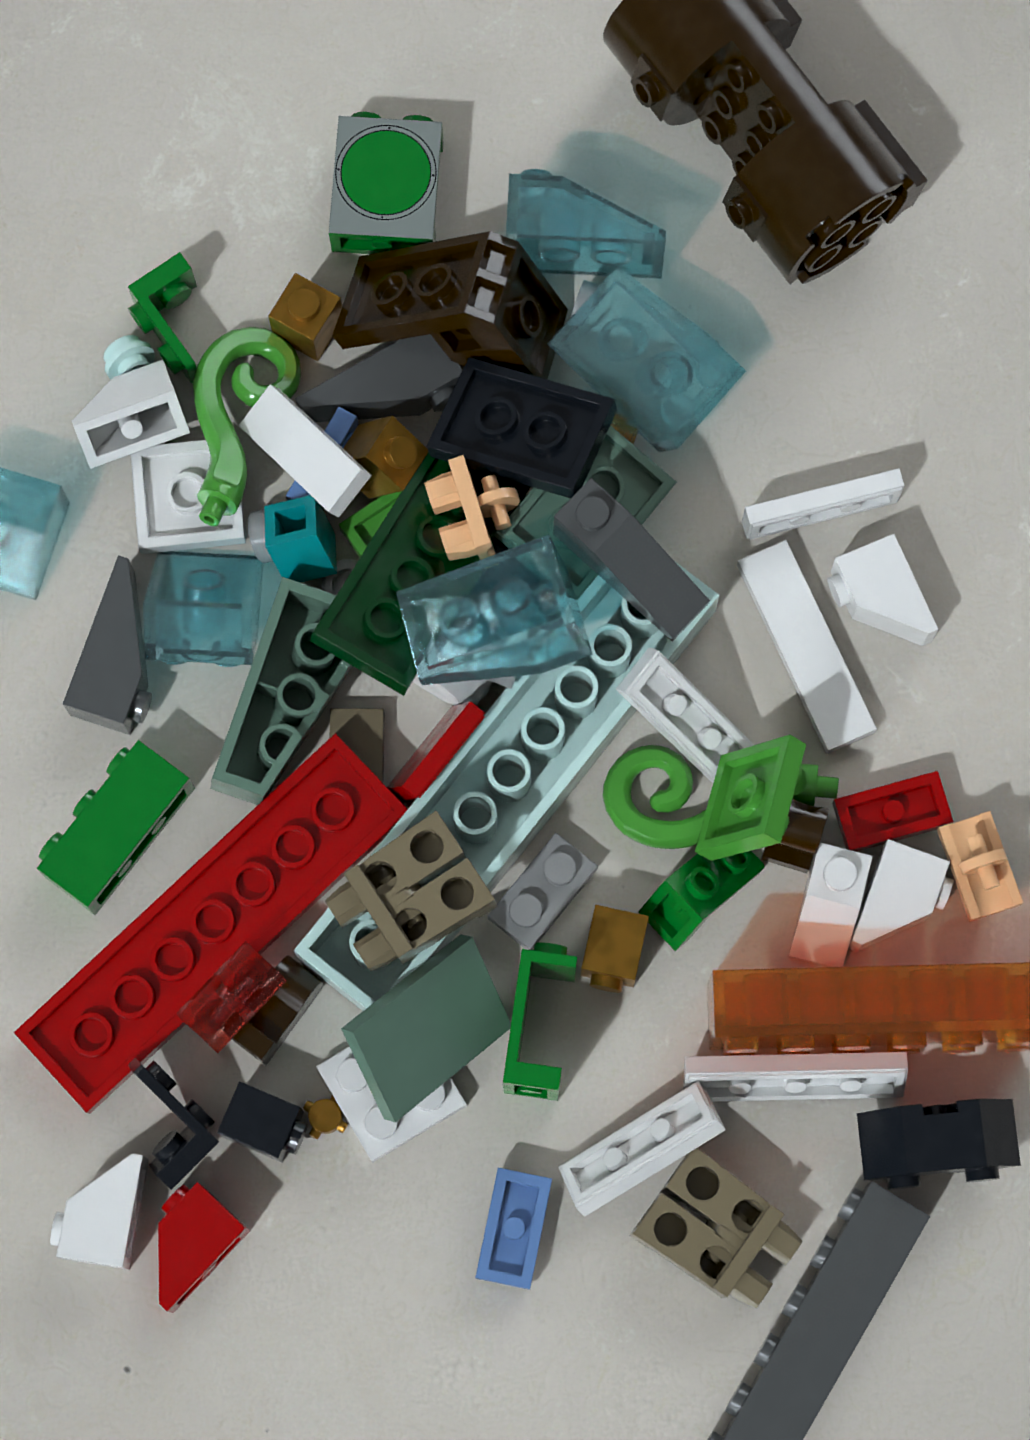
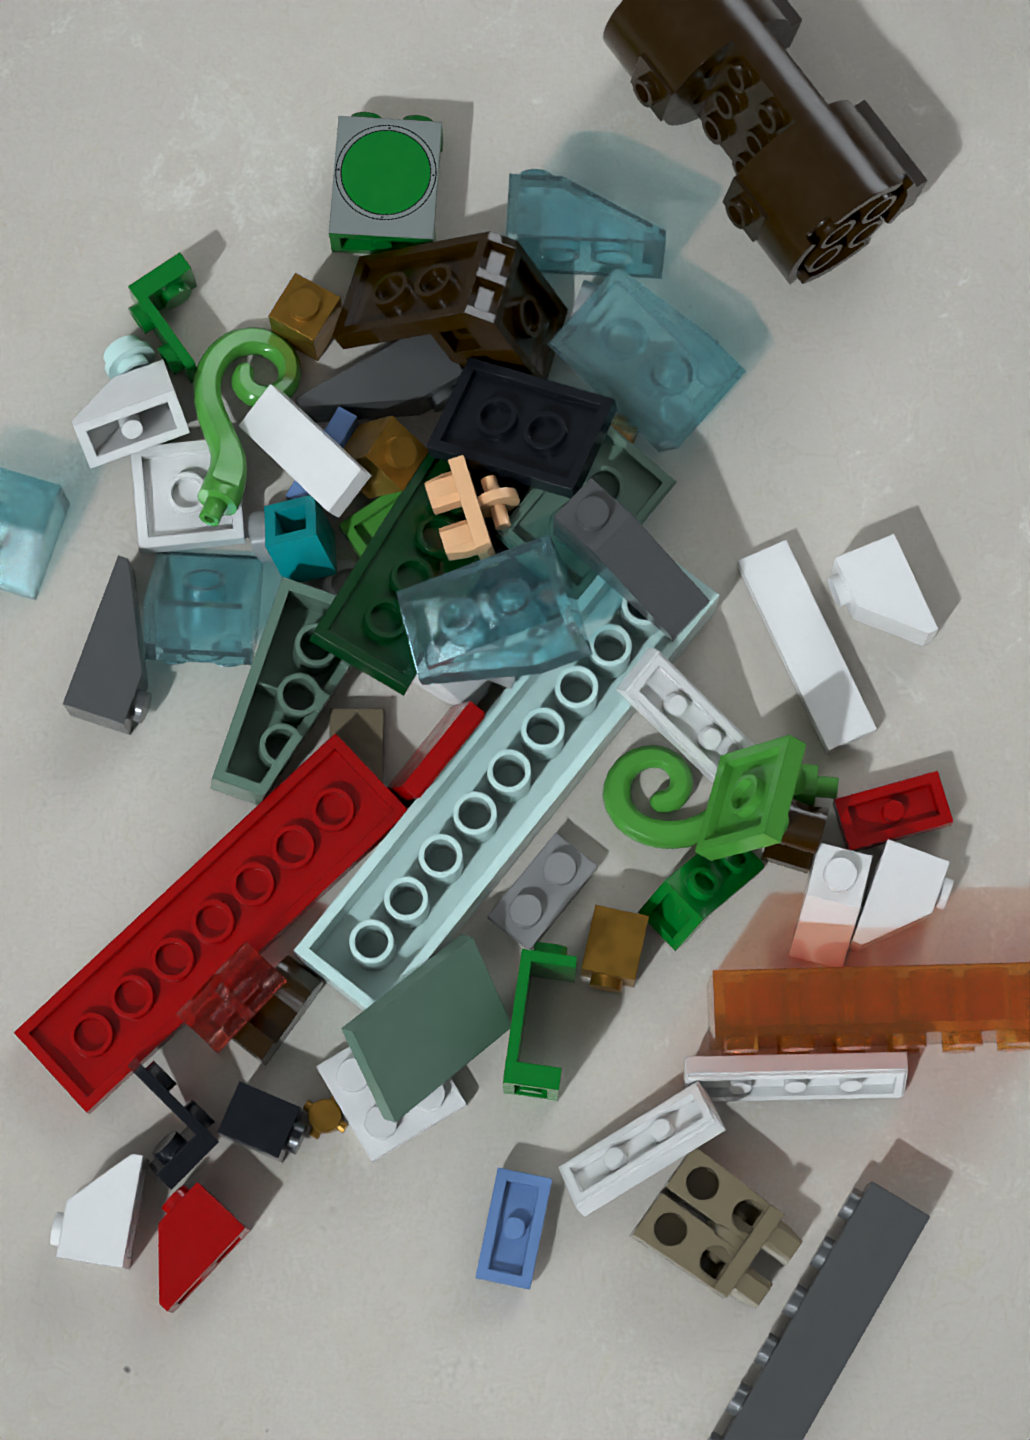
green brick [37,740,195,915] -> none
dark tan hips [325,810,497,971] -> none
white tile [742,468,905,540] -> none
black brick [857,1099,1021,1190] -> none
light nougat hips [937,811,1023,922] -> none

